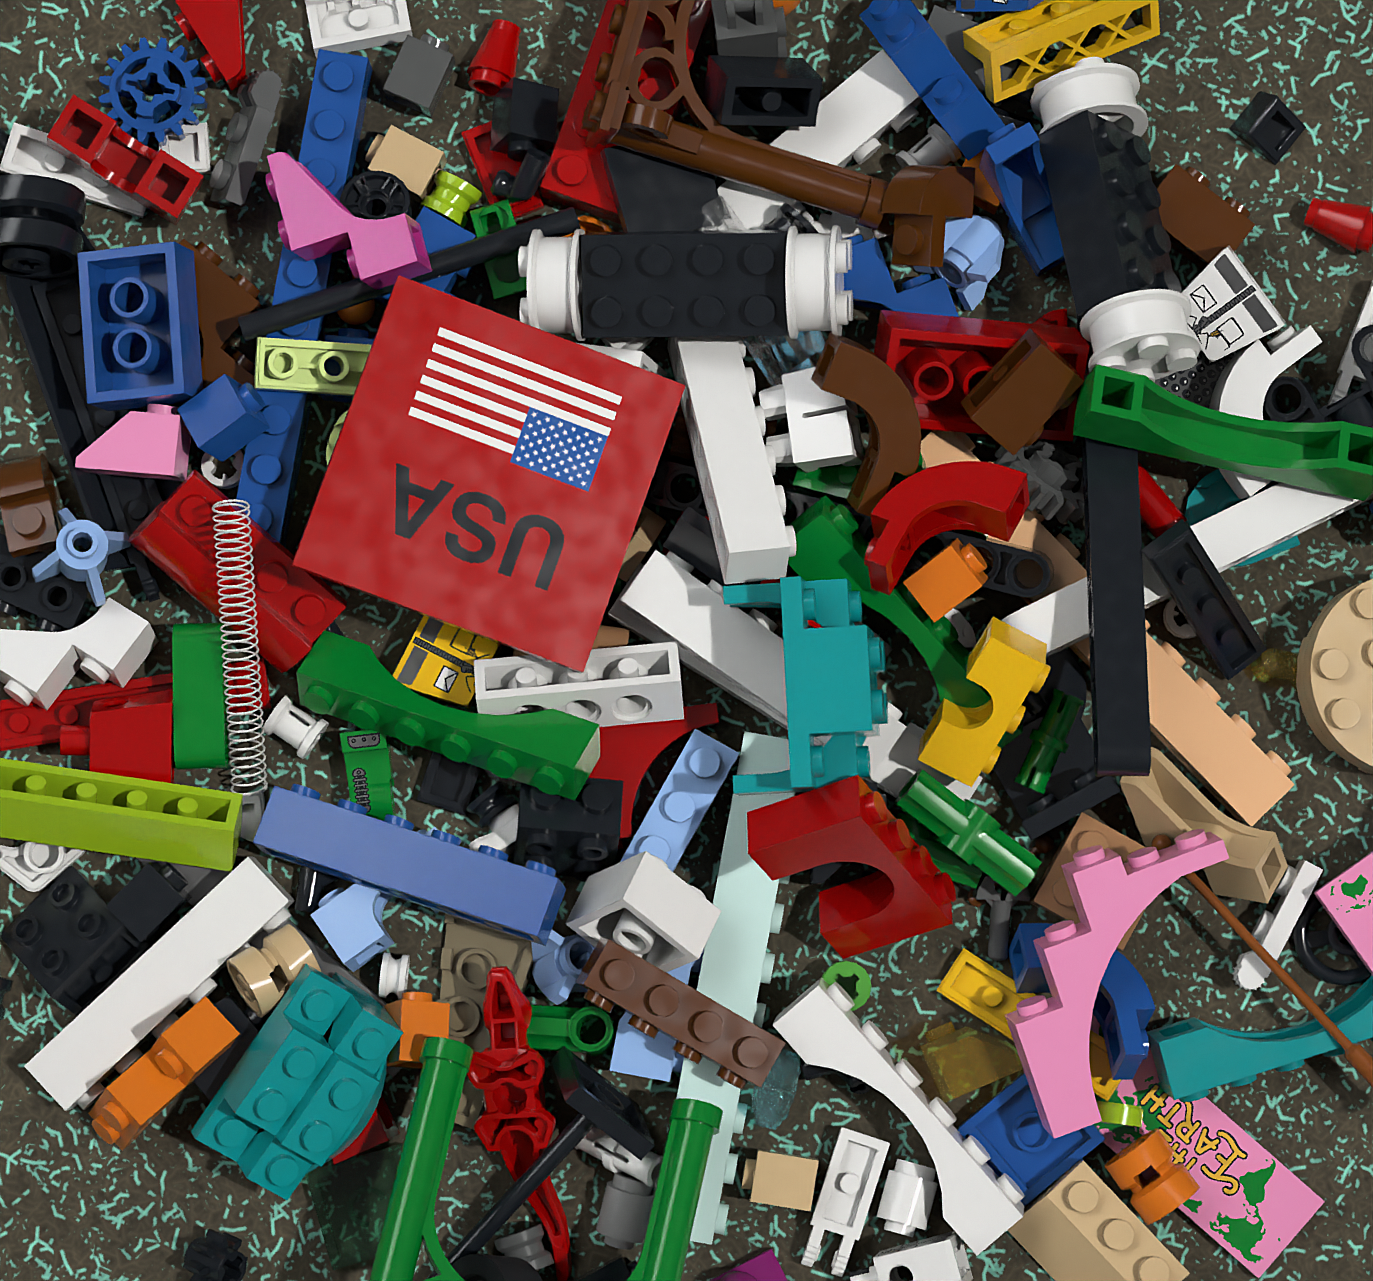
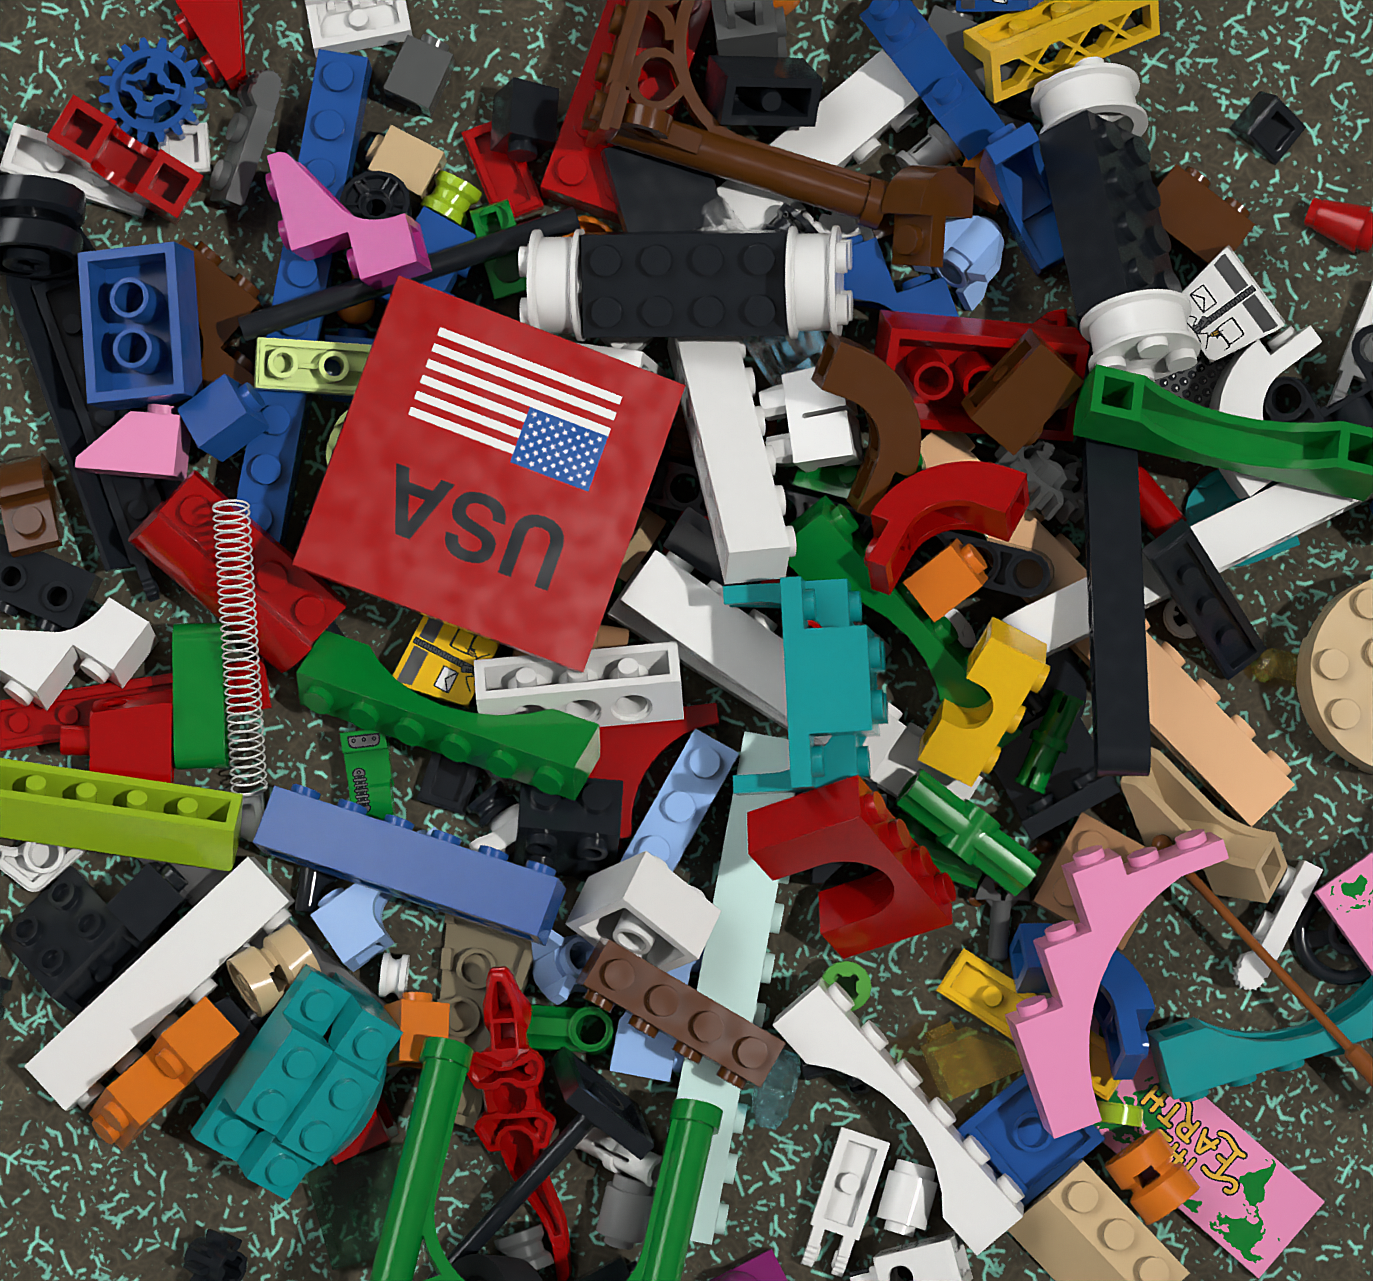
light blue brick [32,508,131,607] -> none
white bush [201,450,244,489] -> none
white bush [261,694,329,759] -> none
red cone [467,19,521,97] -> none
black arm [490,148,550,205] -> none
tan brick [741,1149,819,1211] -> none

